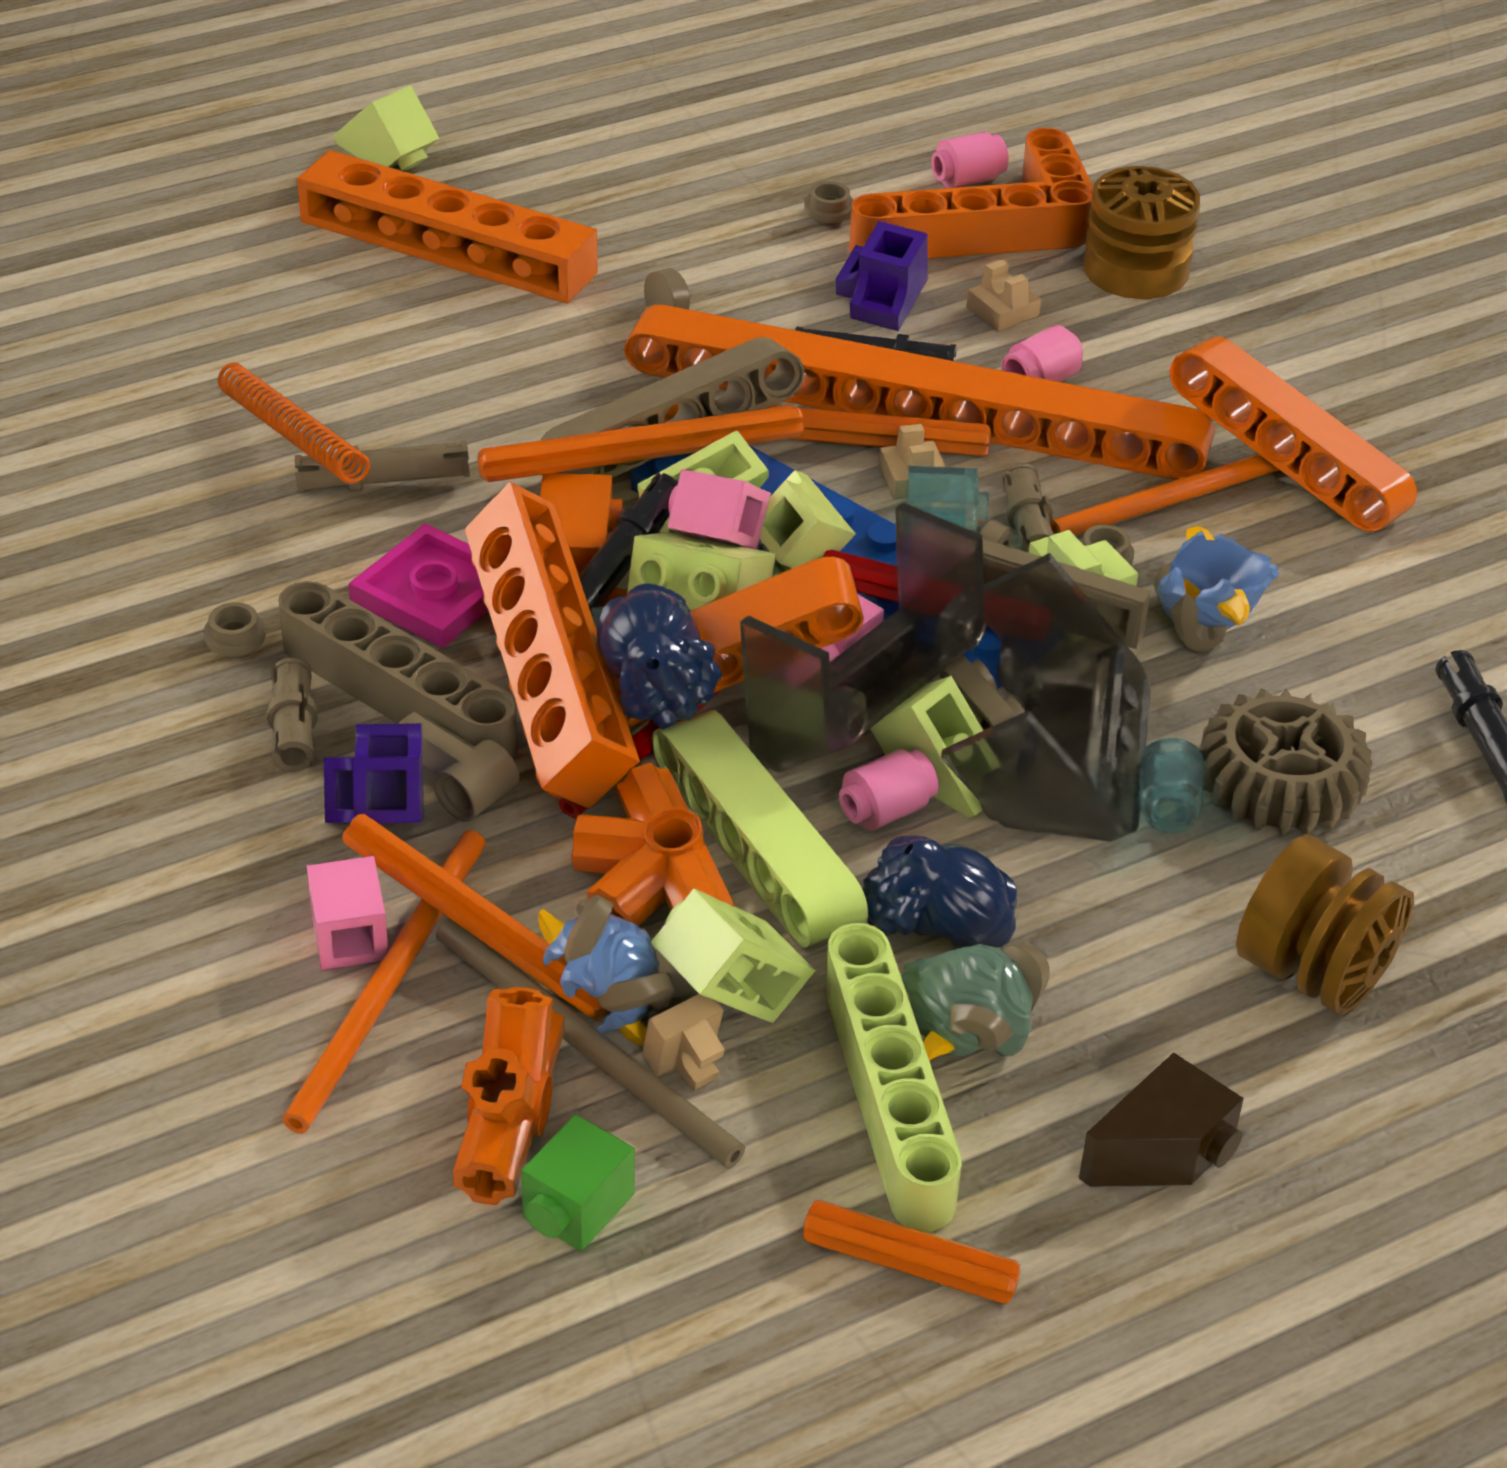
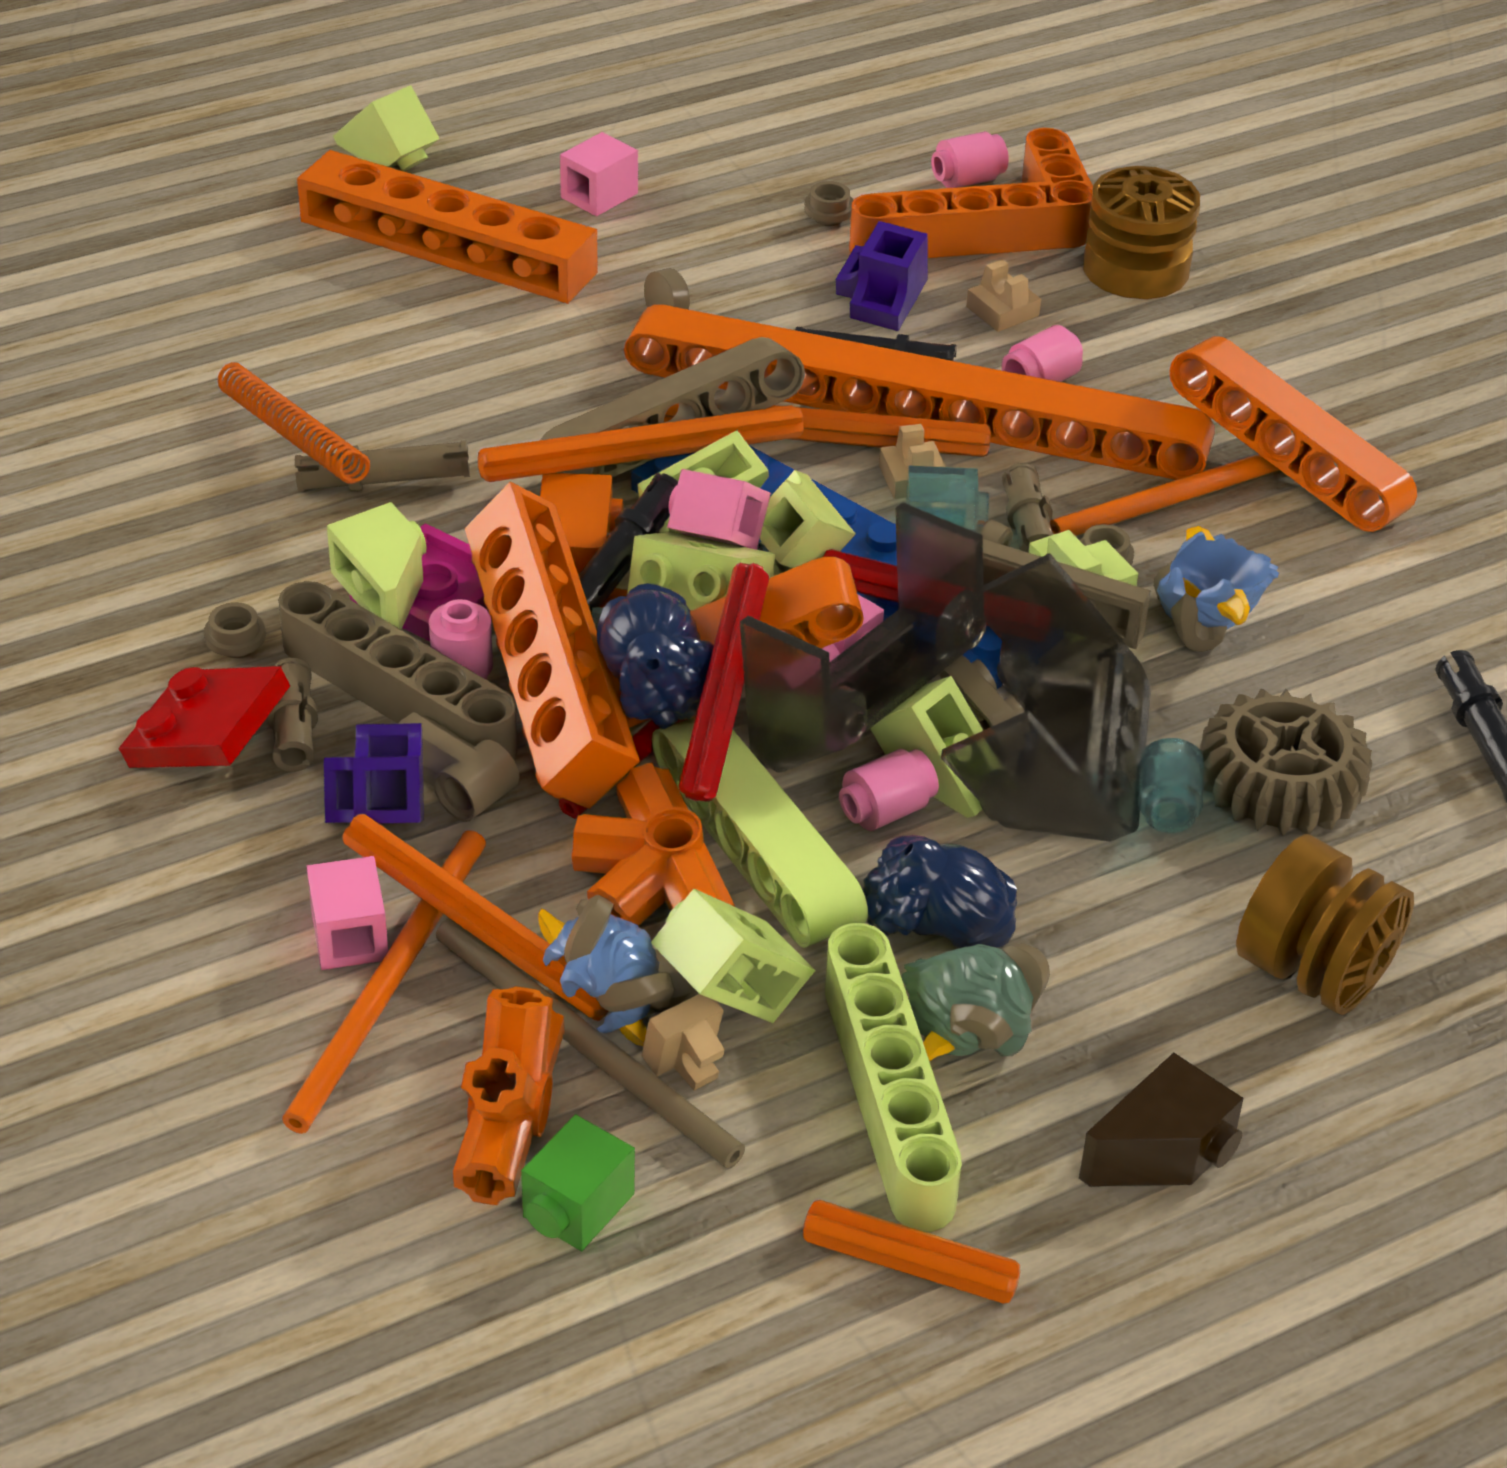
none -> red plate [118,666,291,768]
none -> yellowish green slope [327,502,427,630]
none -> bright pink brick [429,599,493,680]
none -> bright pink brick [560,132,638,217]
none -> red axle [679,563,770,802]

